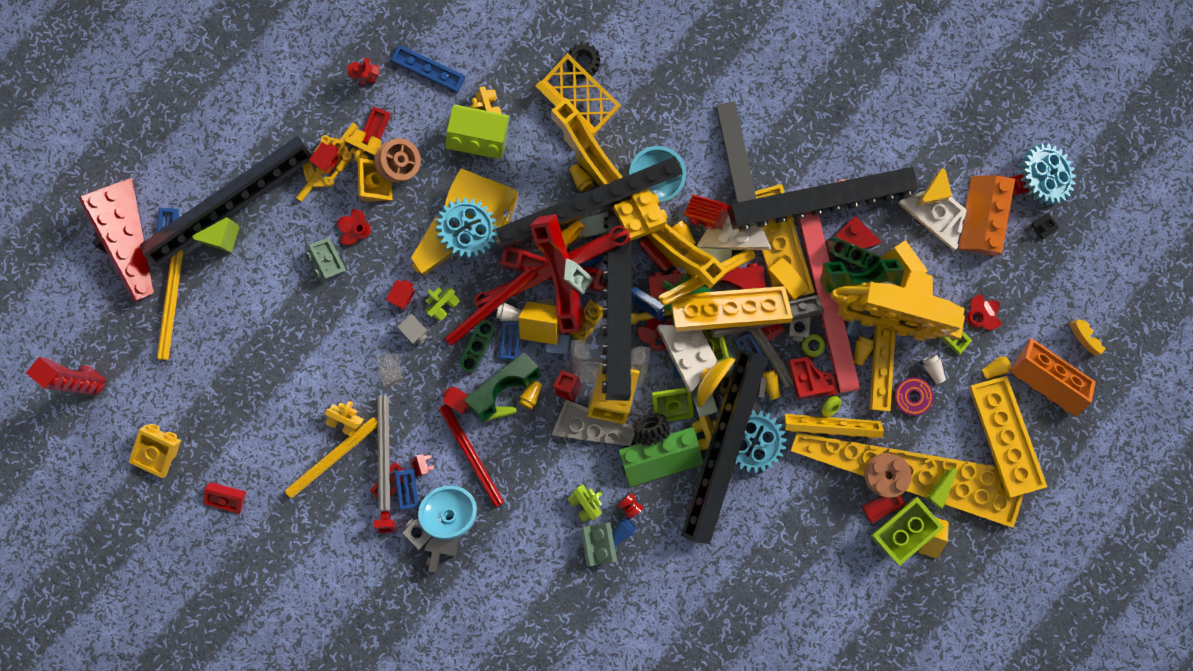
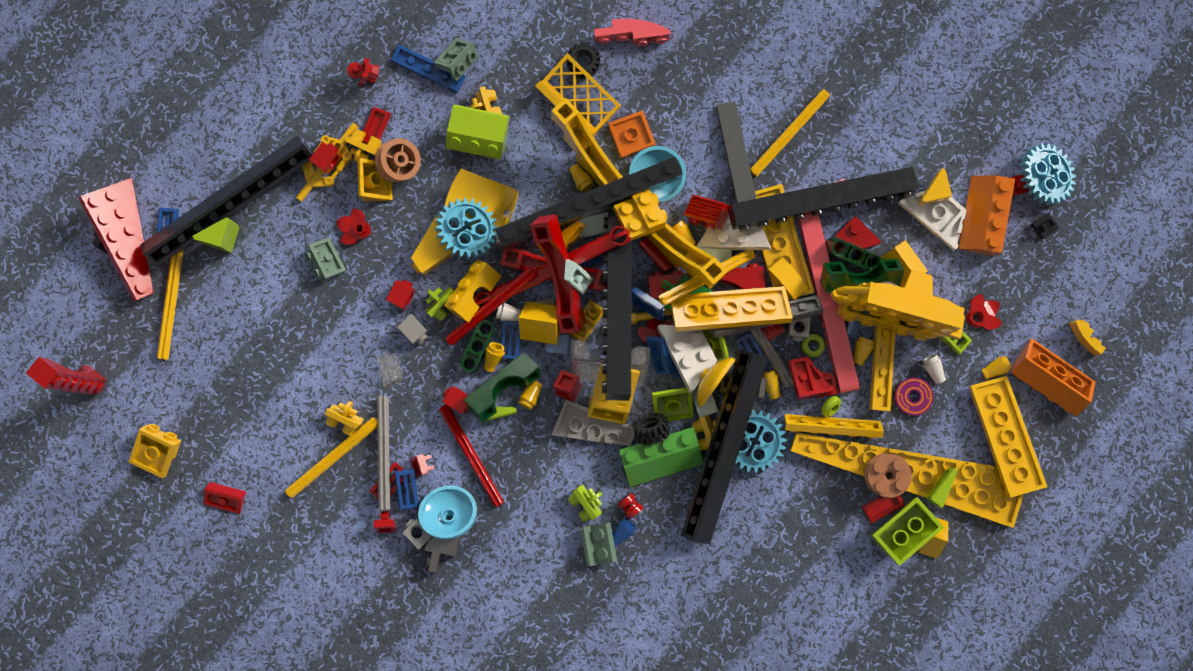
none -> sand green bracket [433,38,478,81]
none -> yellow arch [444,260,501,323]
none -> yellow cone [483,342,505,372]
none -> coral slope [594,19,671,46]
none -> orange tile [607,110,656,159]
none -> blue tile [646,336,675,375]
none -> yellow axle [750,89,830,177]

